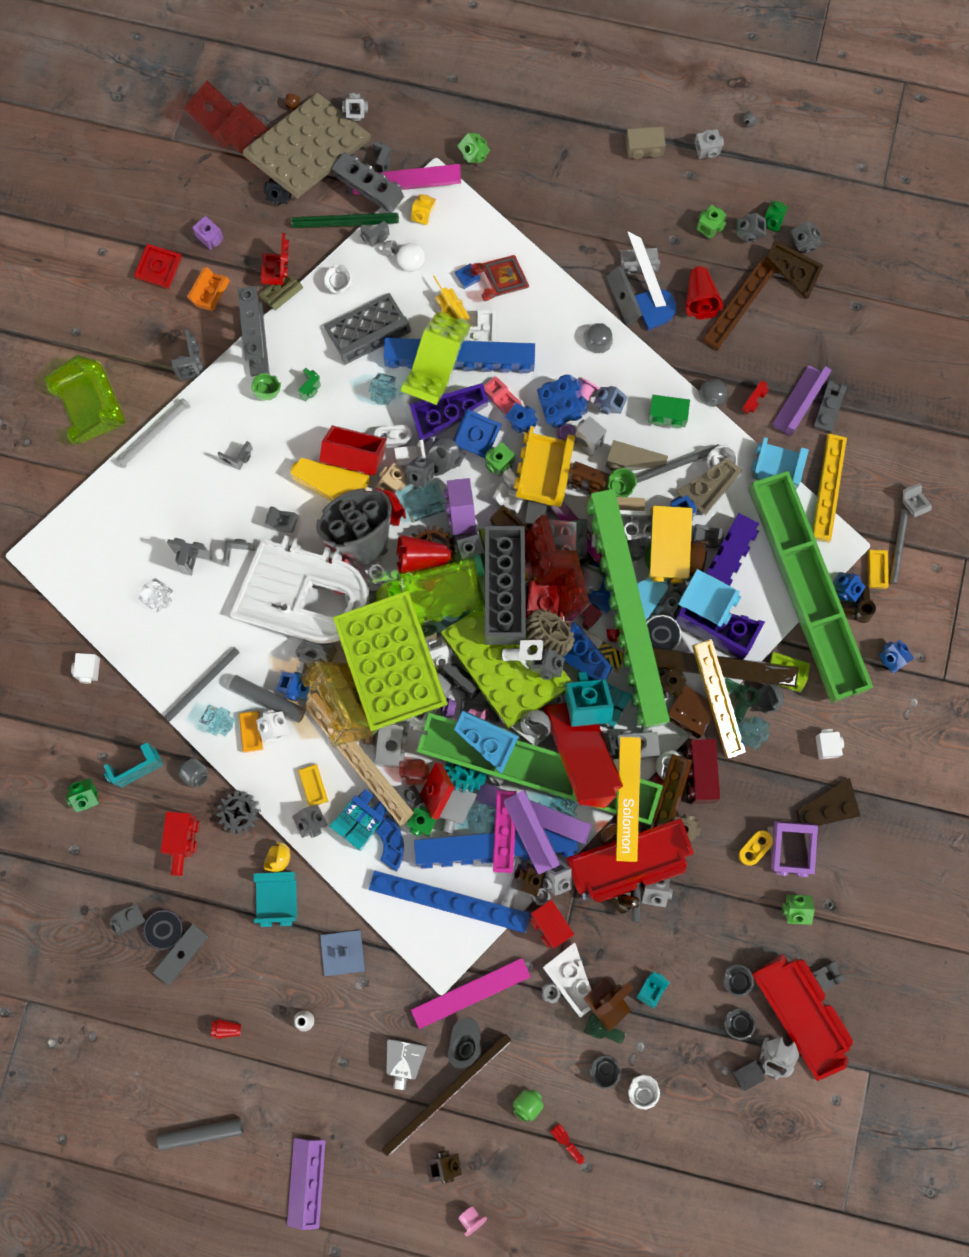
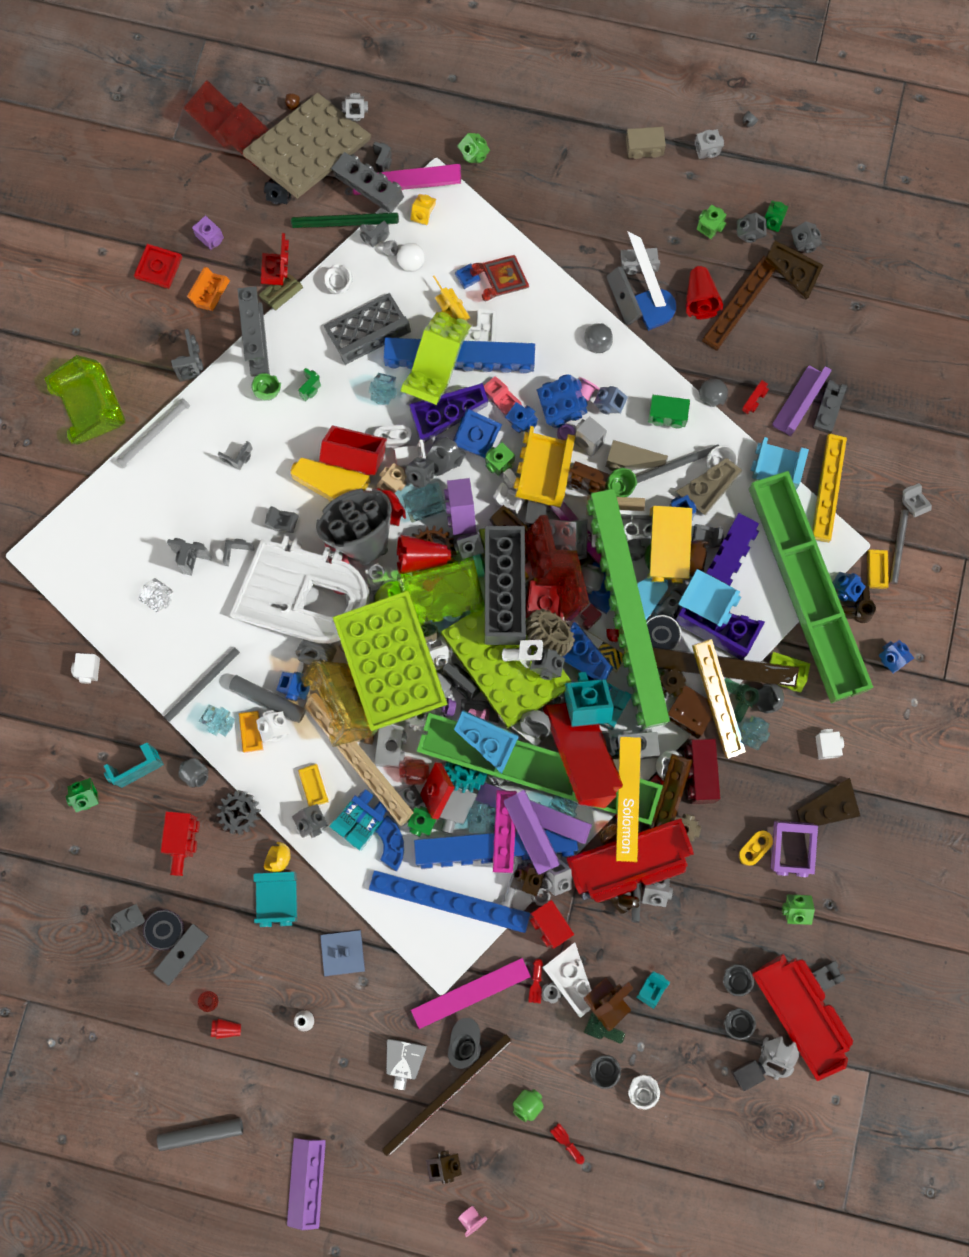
none -> clear red plate [198,991,219,1012]
none -> red piece [529,959,543,1004]

